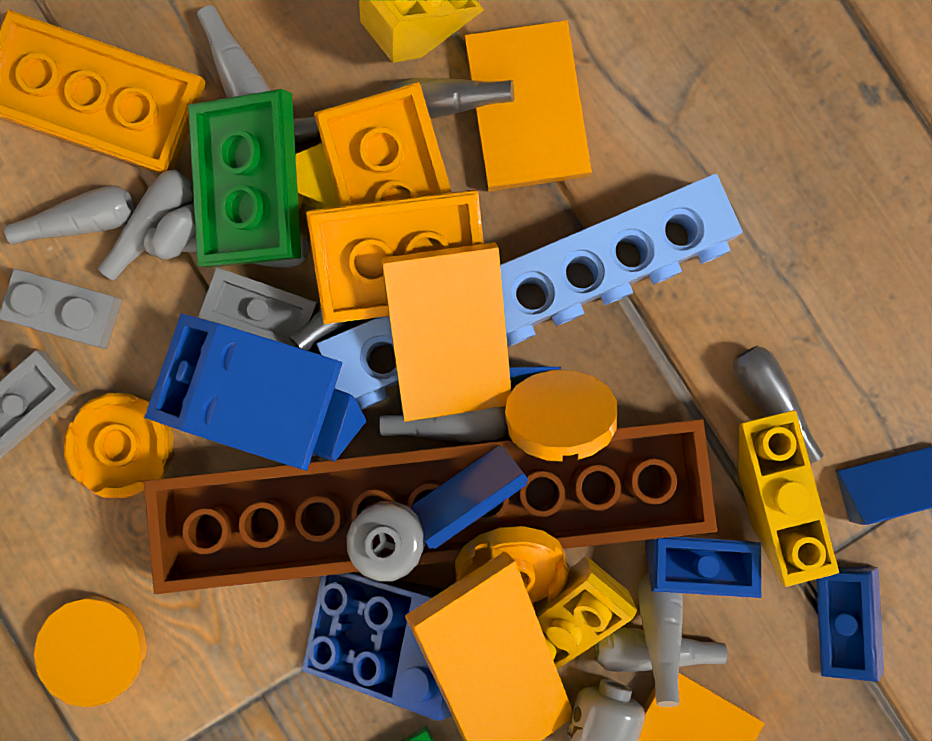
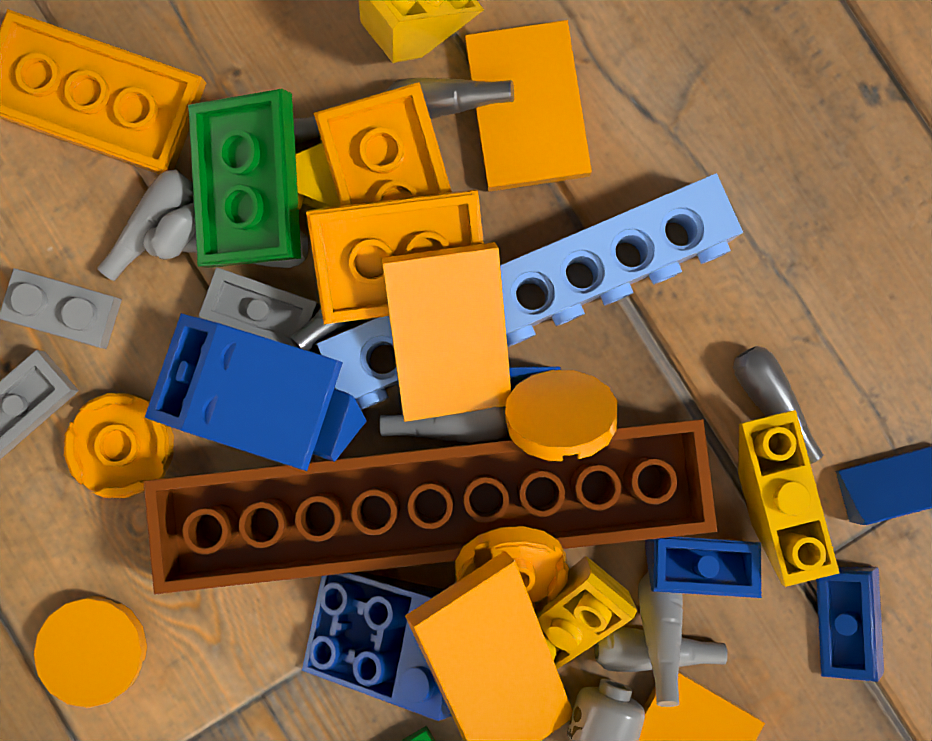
light grey piece [4,185,135,245] -> none
light grey piece [197,5,270,98] -> none
light grey head [347,501,425,581] -> none
blue slope [411,446,528,549] -> none

